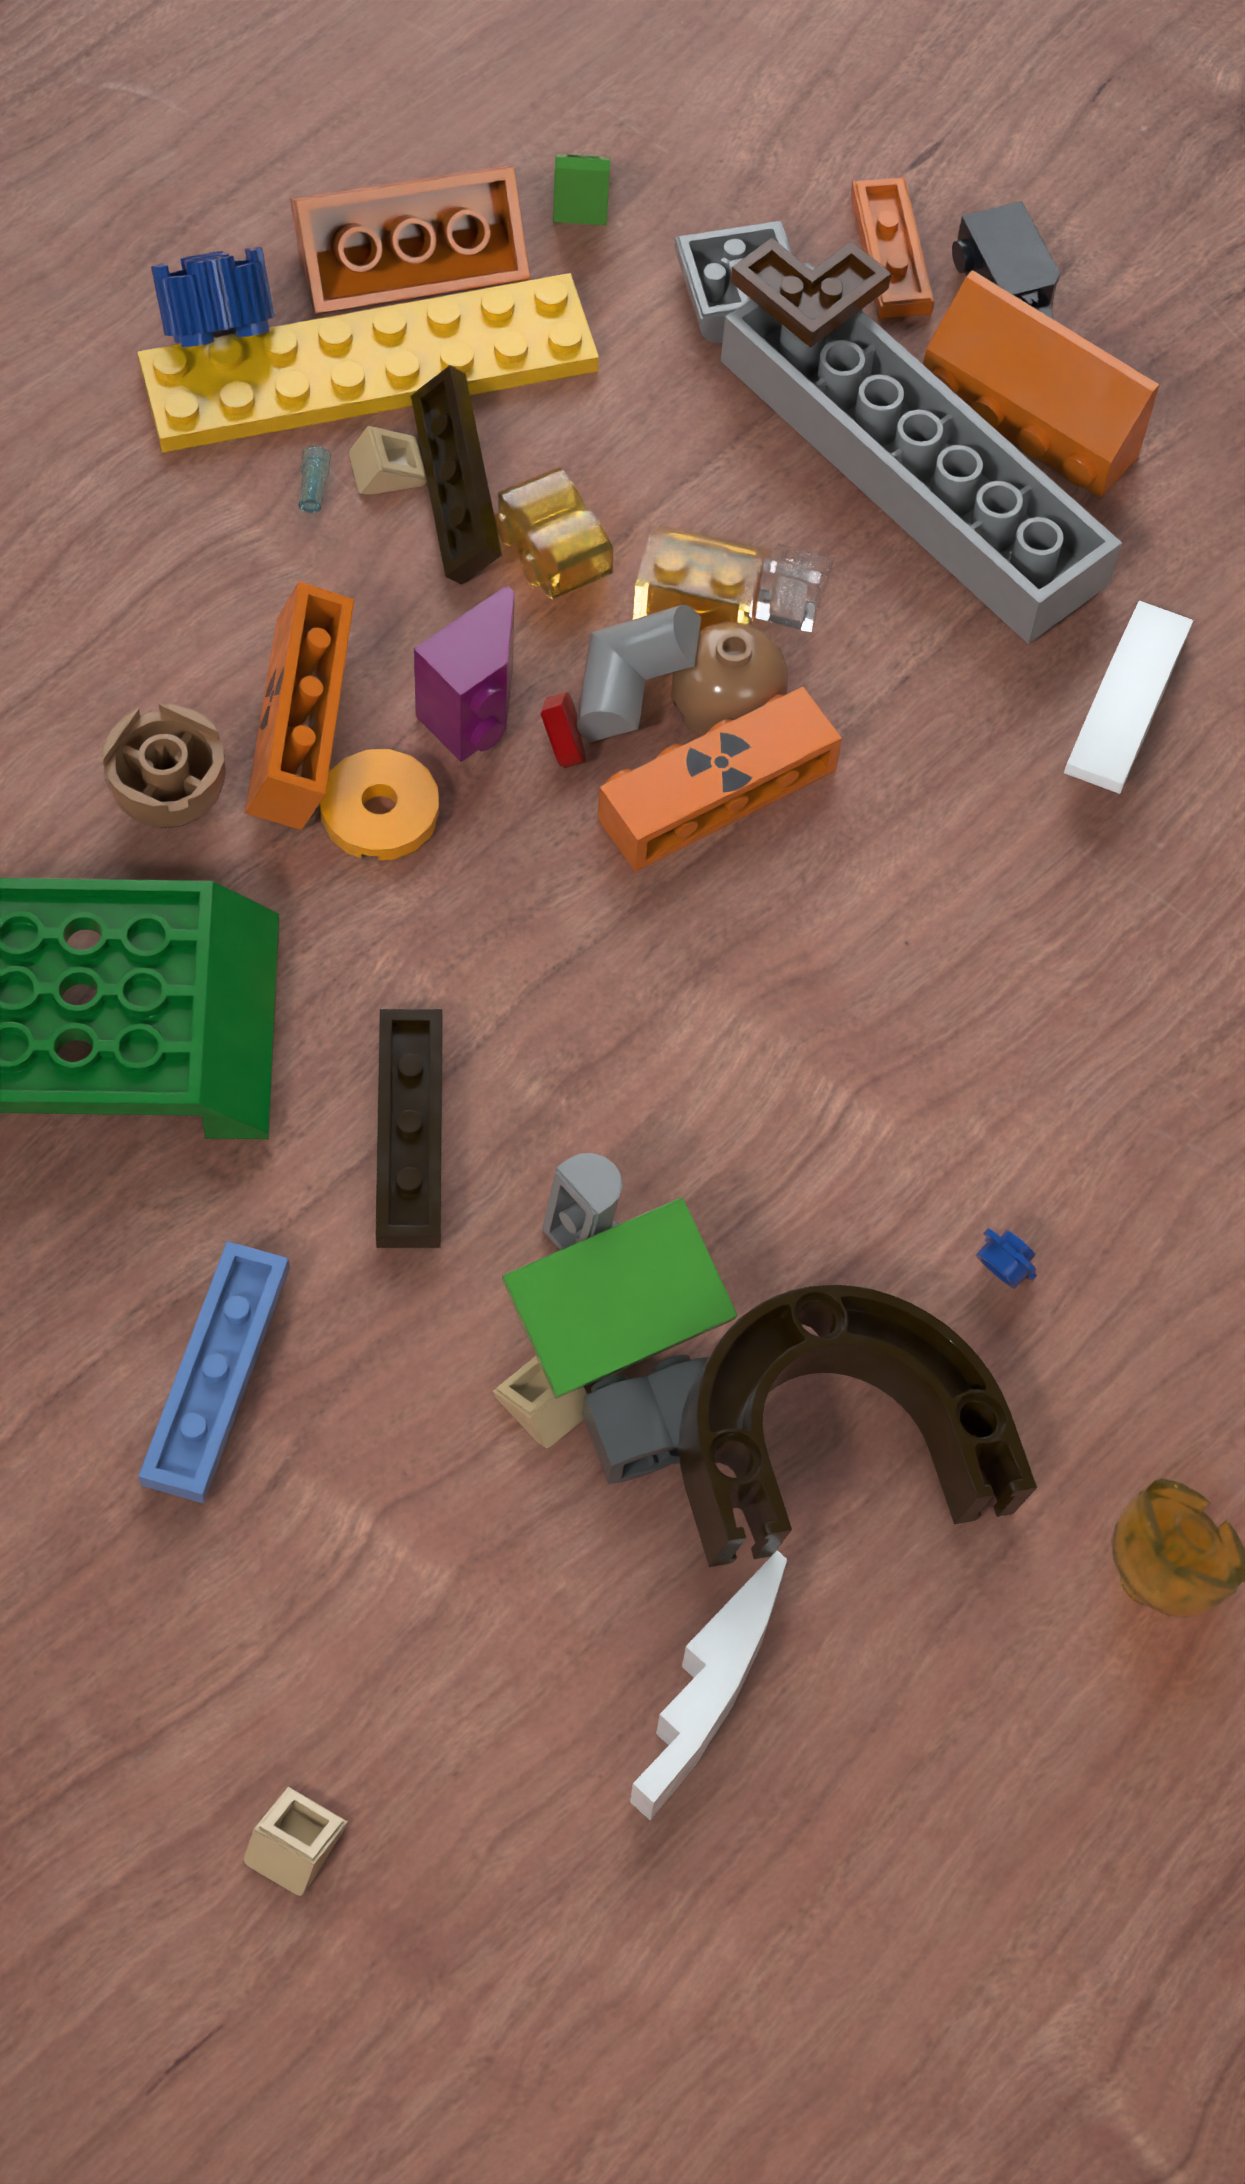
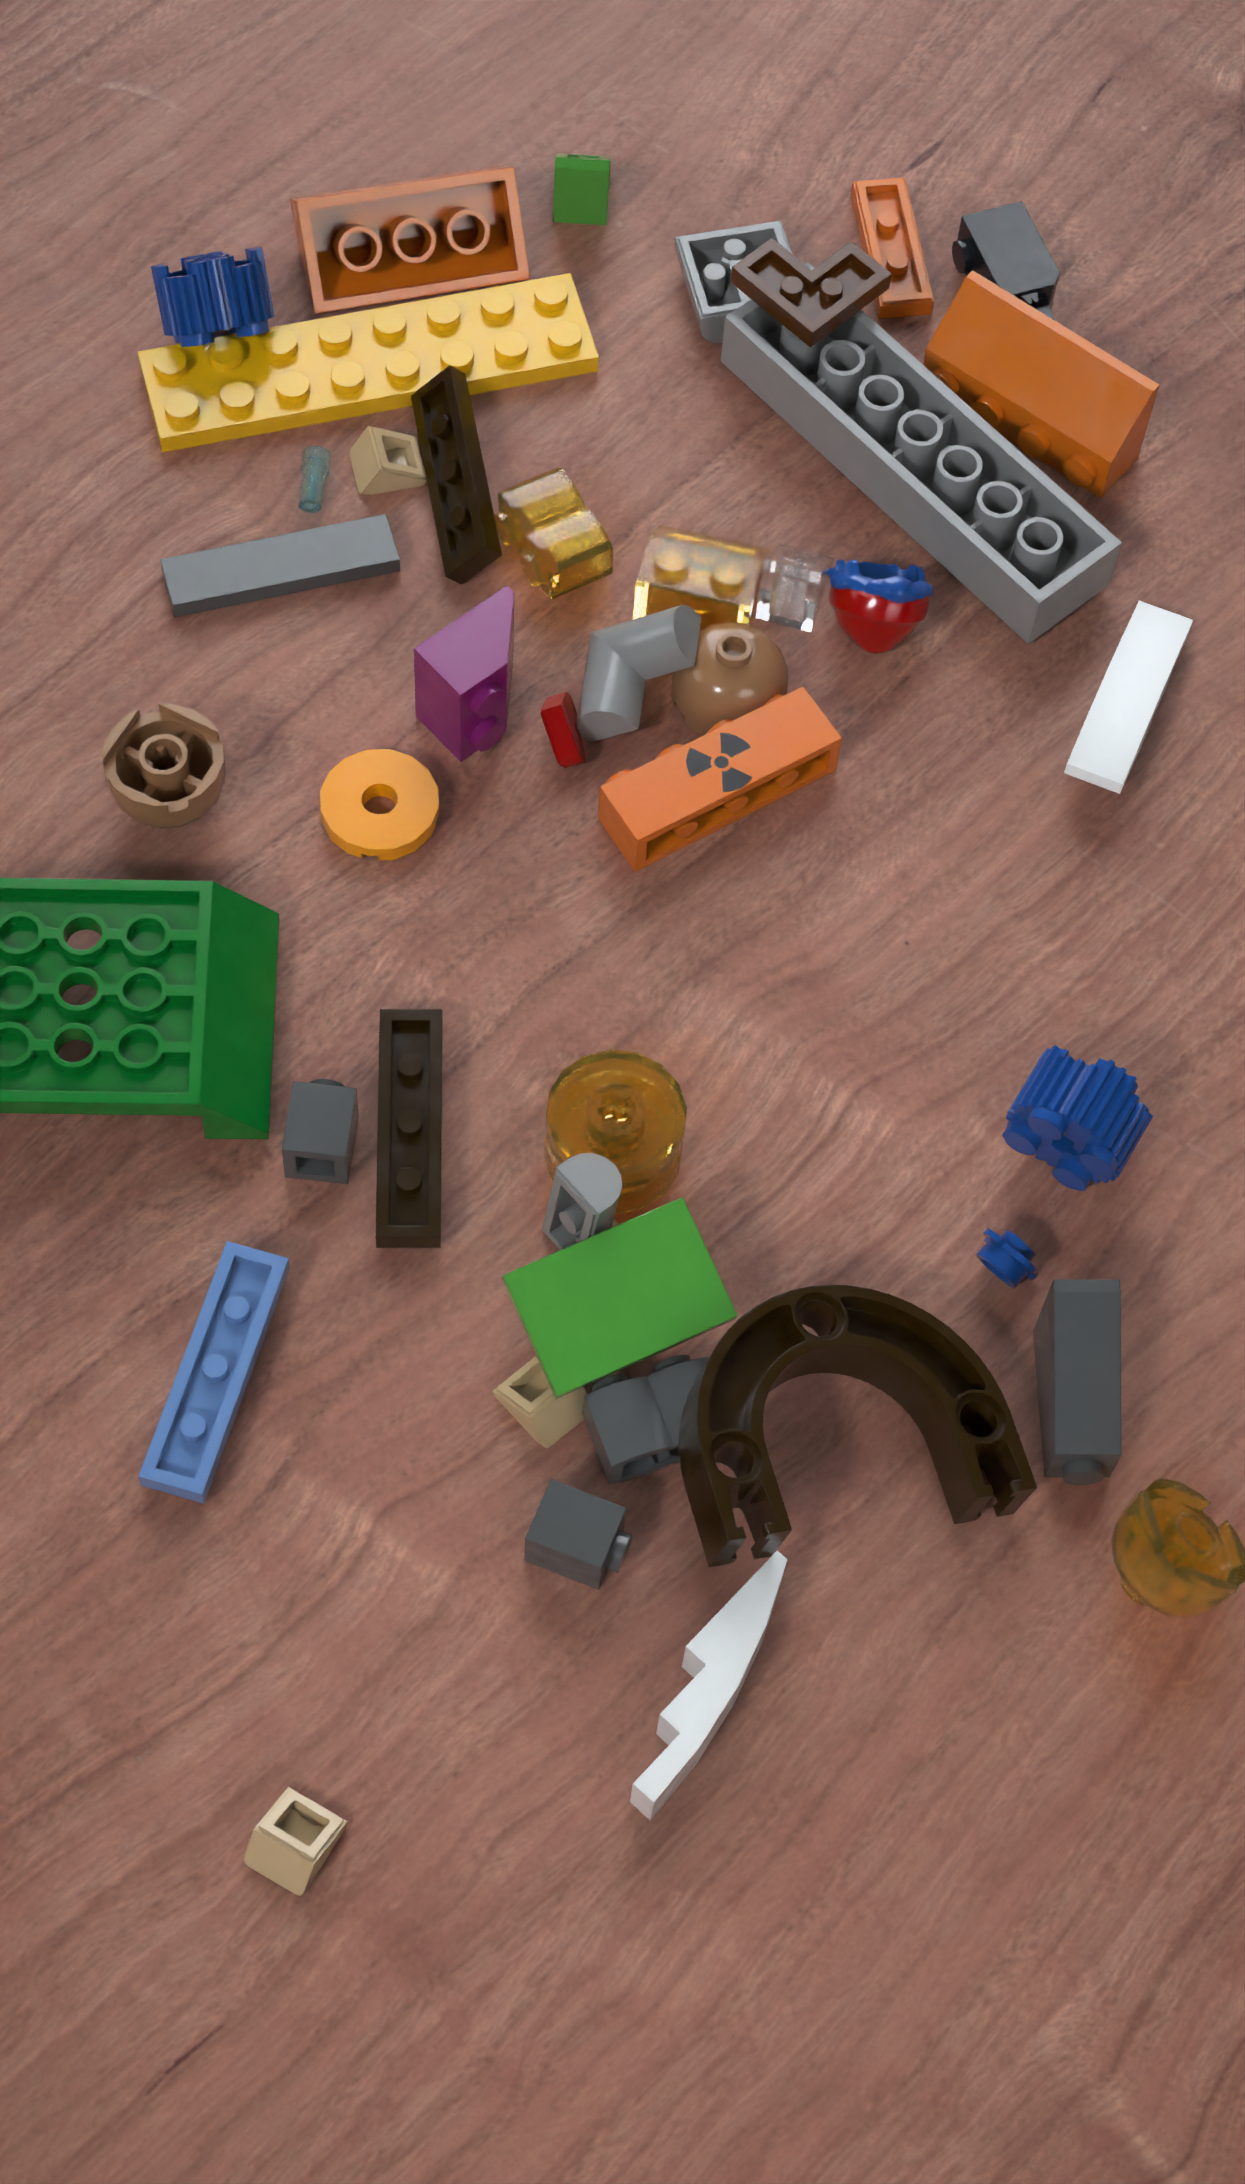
orange brick [245,581,355,830] -> none
none -> tile [160,514,400,617]
none -> dark grey brick [282,1079,359,1184]
none -> dark grey brick [524,1479,633,1590]
none -> clear yellow wheel [544,1049,687,1214]
none -> hair [826,559,934,654]
none -> blue brick [1002,1045,1153,1191]
none -> dark grey slope [1033,1280,1121,1485]

